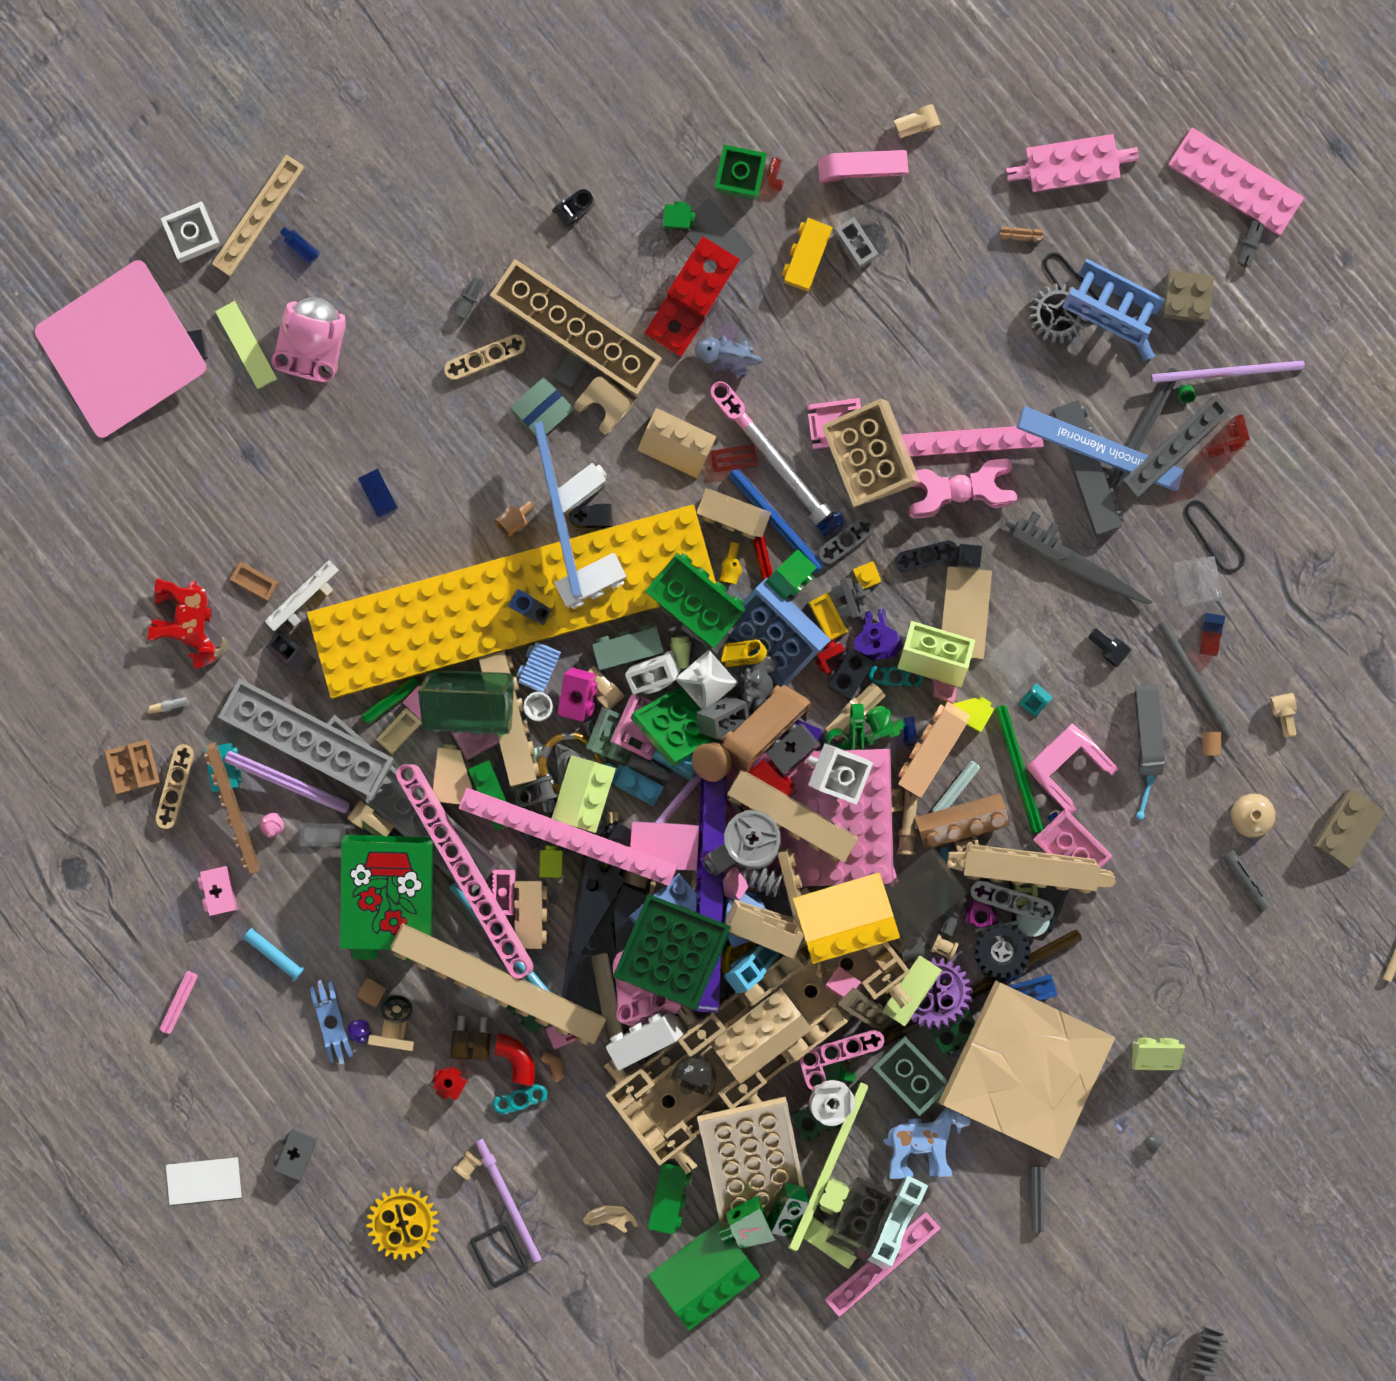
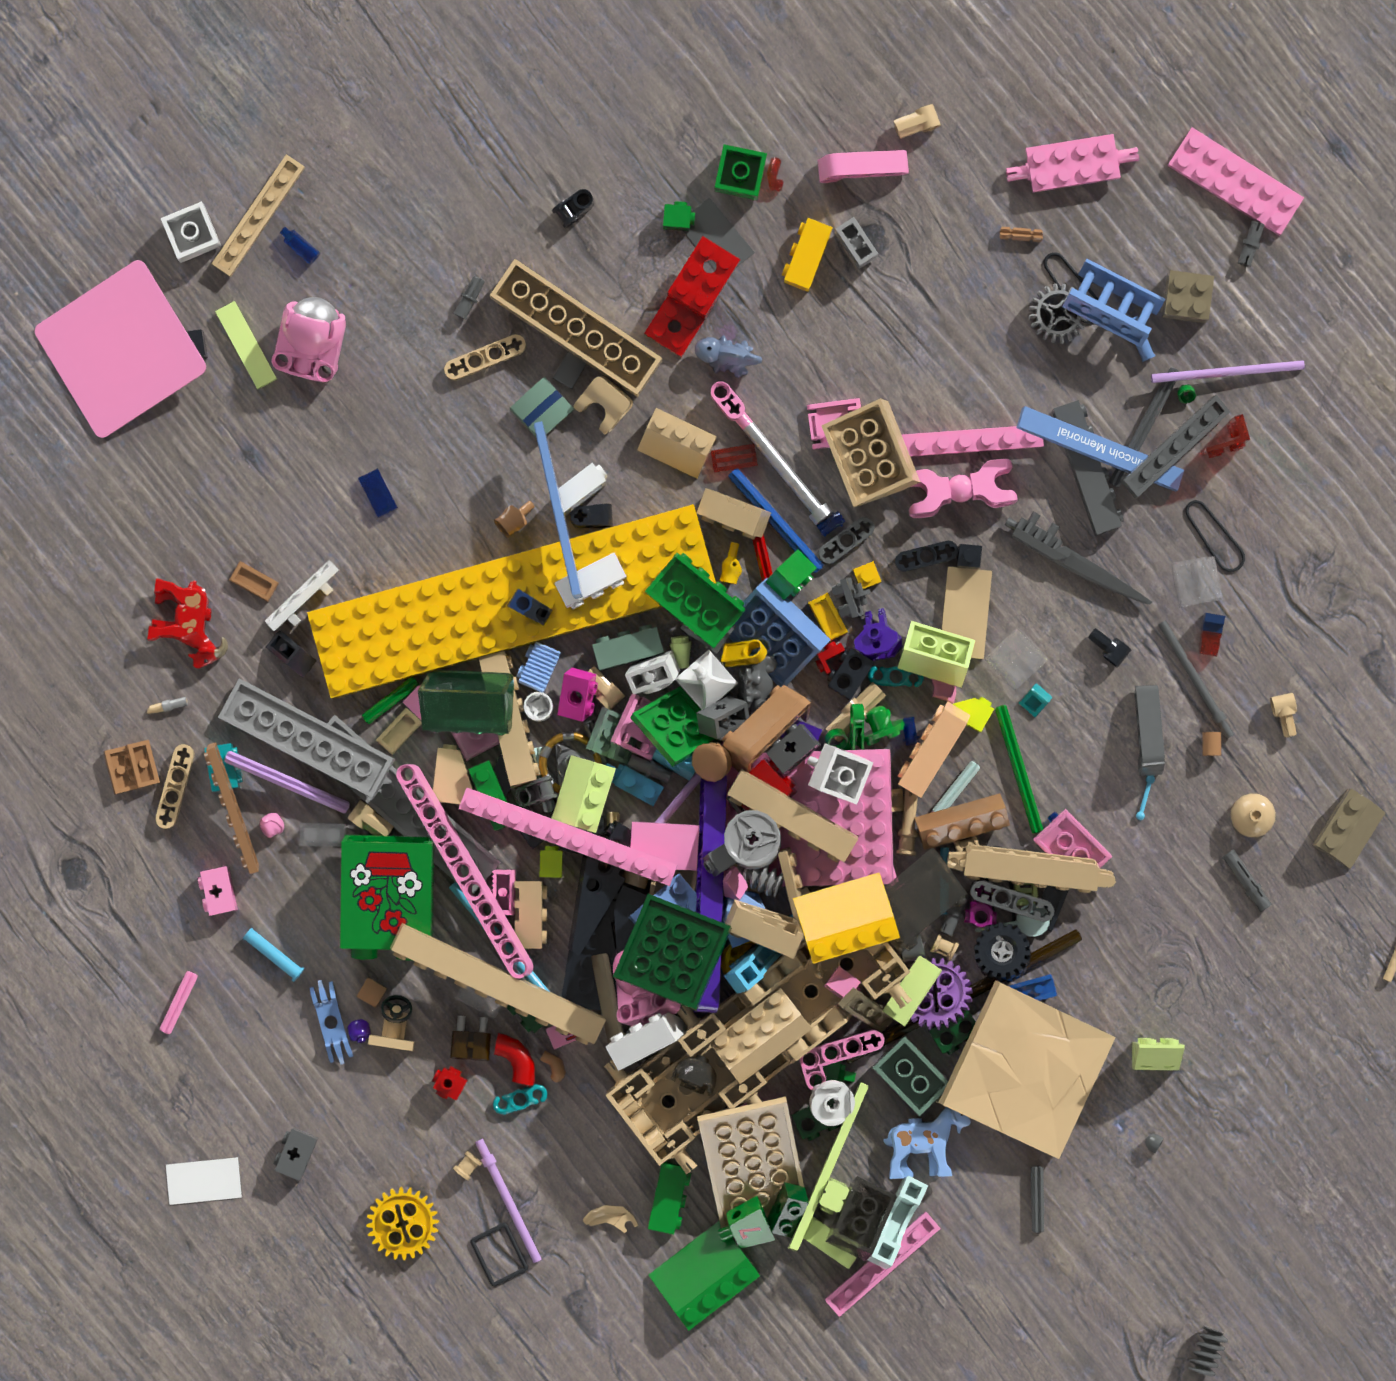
bright pink connector [1026,723,1118,815] -> none

